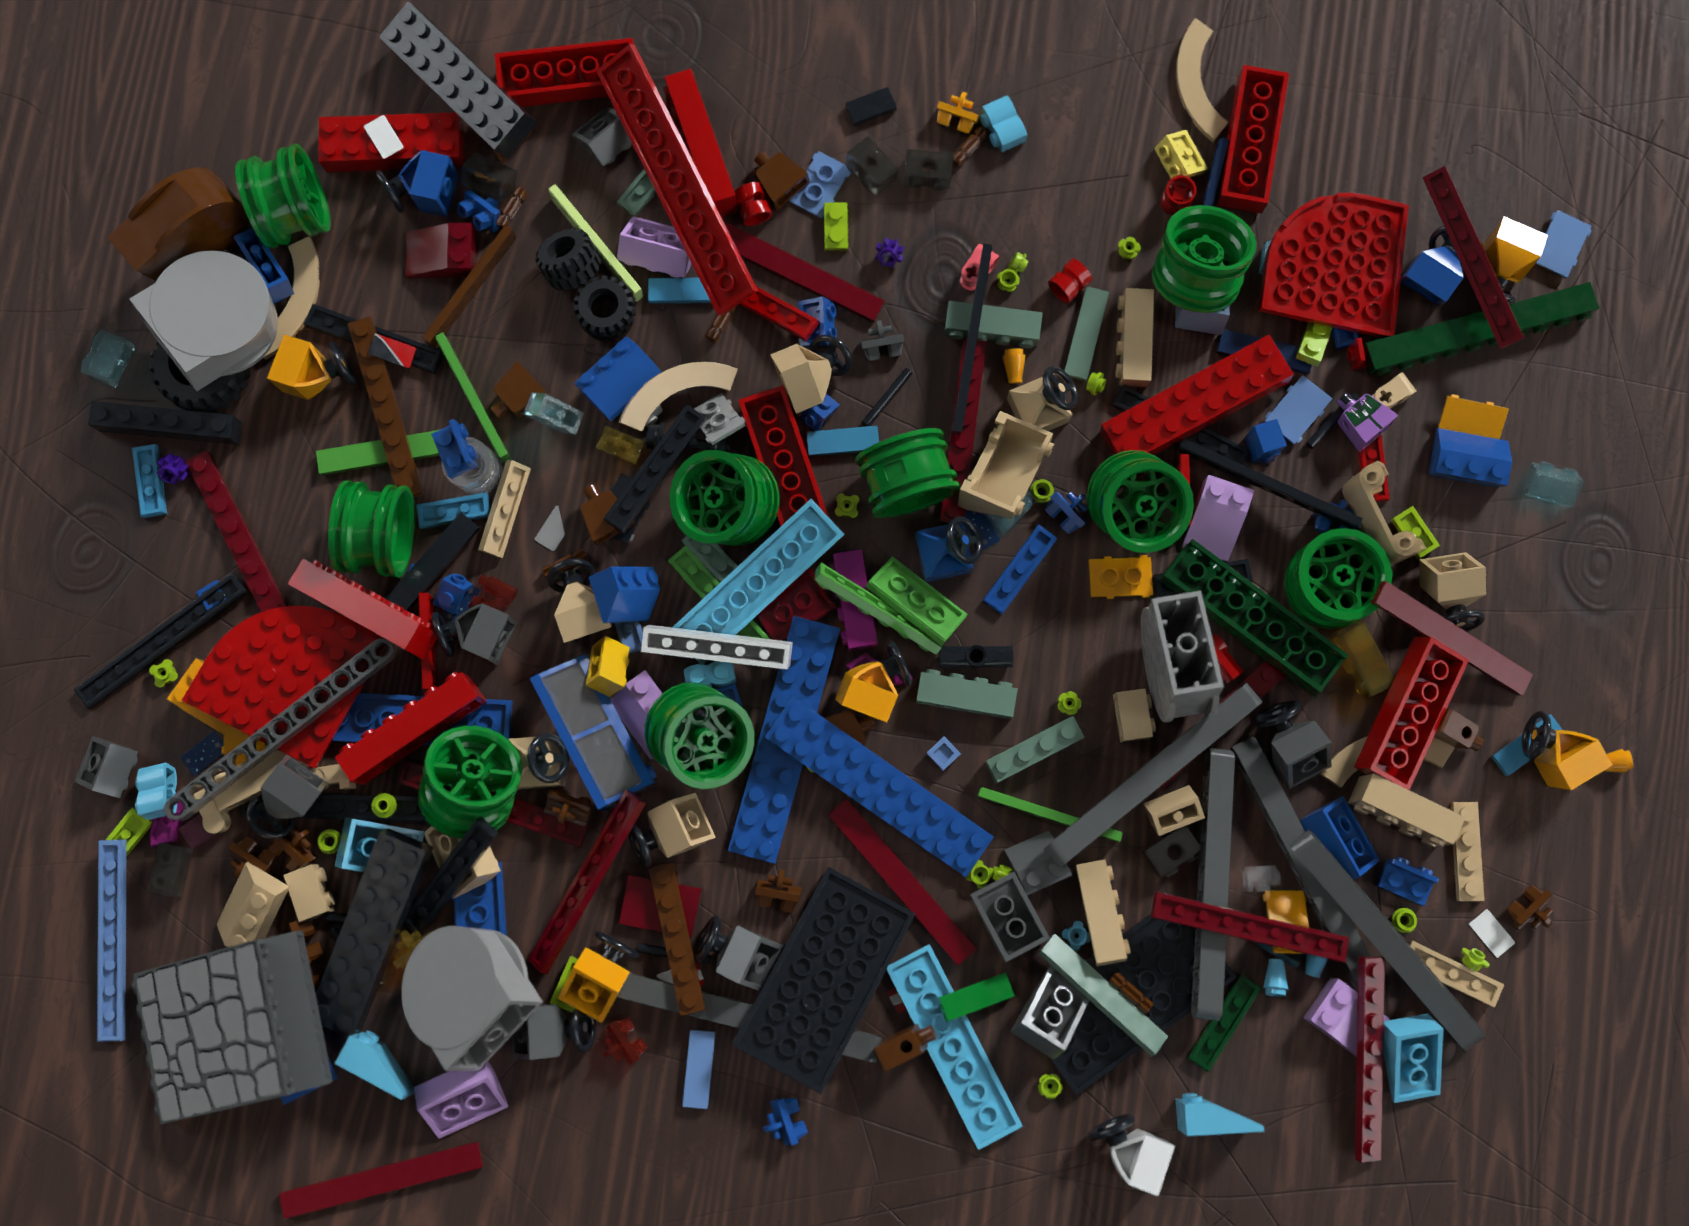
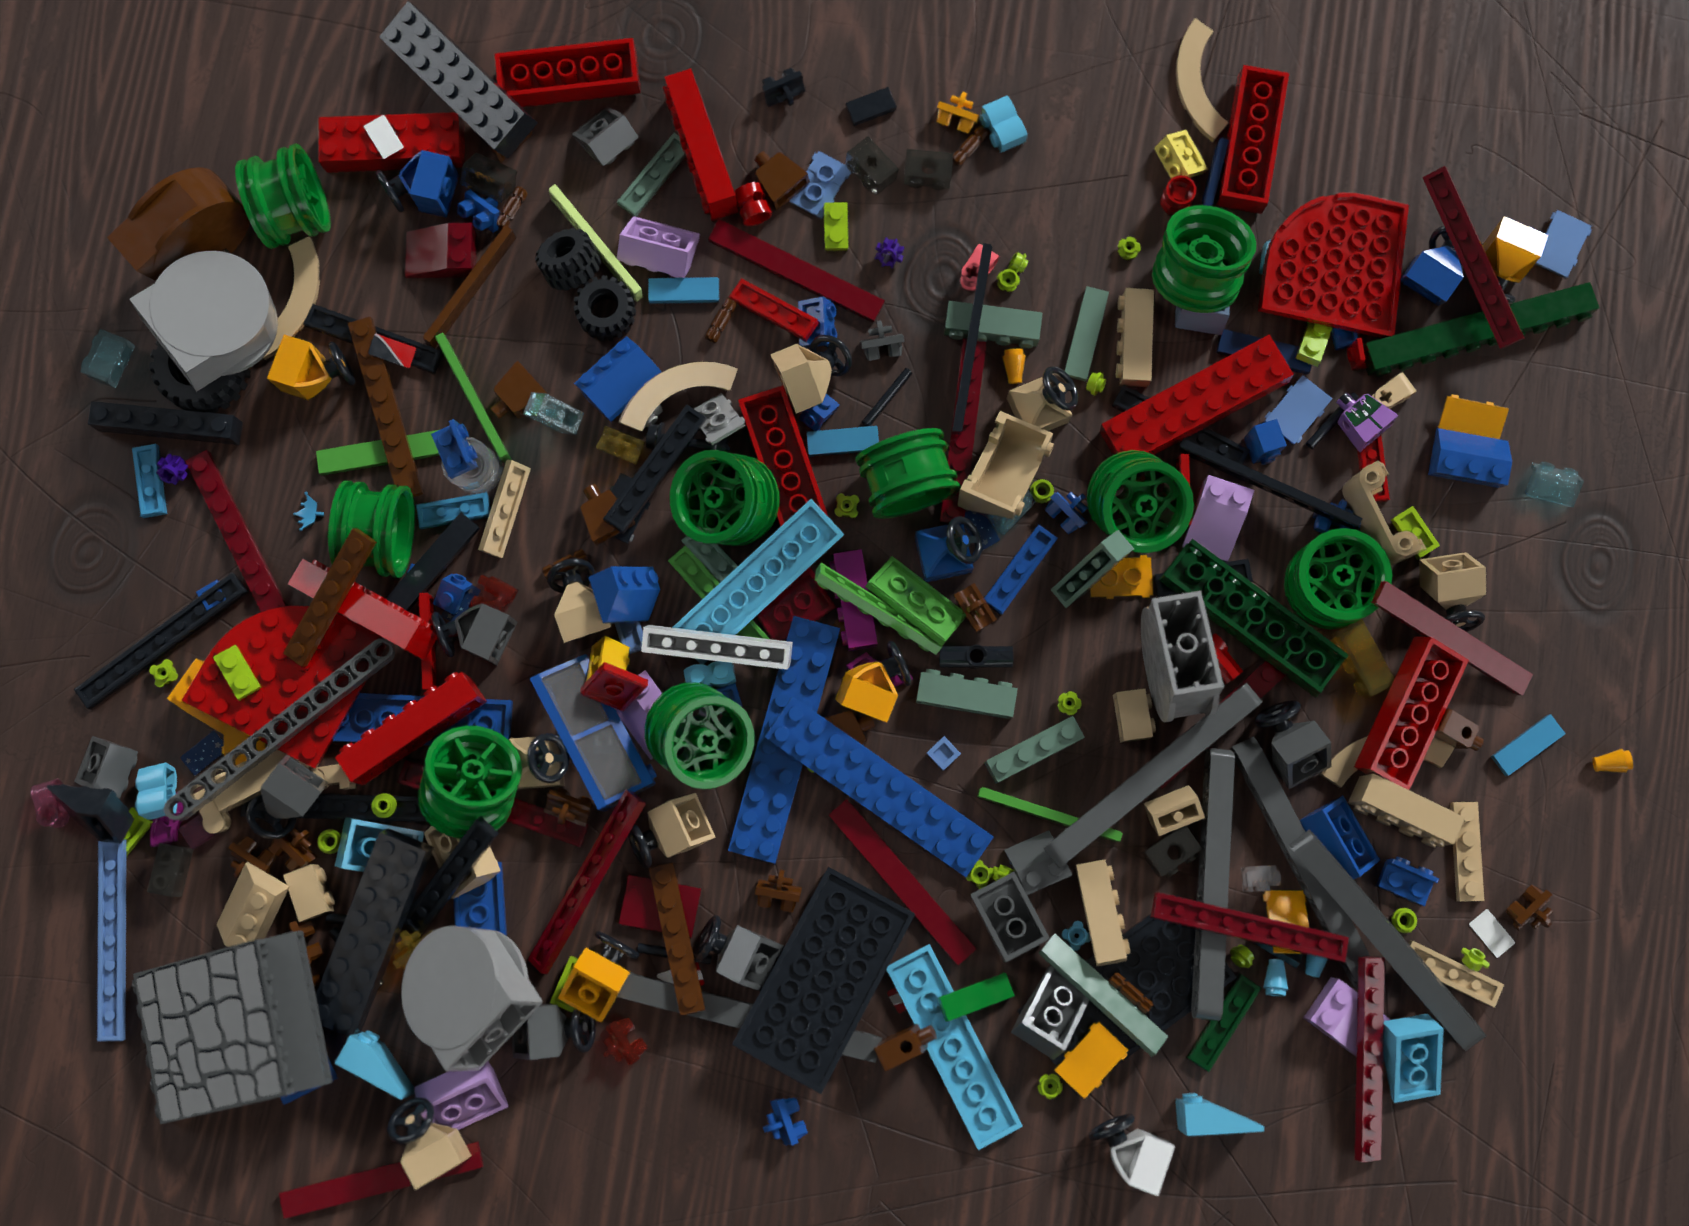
blue brick [233,227,294,304] -> none
light grey sticker [535,506,565,551] -> none
red plate [596,44,758,316] -> none
medium blue tile [682,1029,716,1109] -> none
red wheel [1048,258,1093,304] -> none
light orange piece [1521,711,1612,790] -> none
none -> clear pink piece [31,779,69,828]
none -> black slope [46,784,135,843]
none -> lime plate [213,645,262,701]
none -> reddish brown plate [283,528,376,667]
none -> dark azure piece [293,492,324,531]
none -> tan piece [387,1098,471,1190]
none -> red tile [580,662,648,711]
none -> black hips [762,68,806,107]
none -> reddish brown hips [953,583,997,632]
none -> sand green brick [1051,530,1134,608]
none -> light orange piece [1055,1022,1129,1099]
none -> lime plate [1230,944,1254,968]

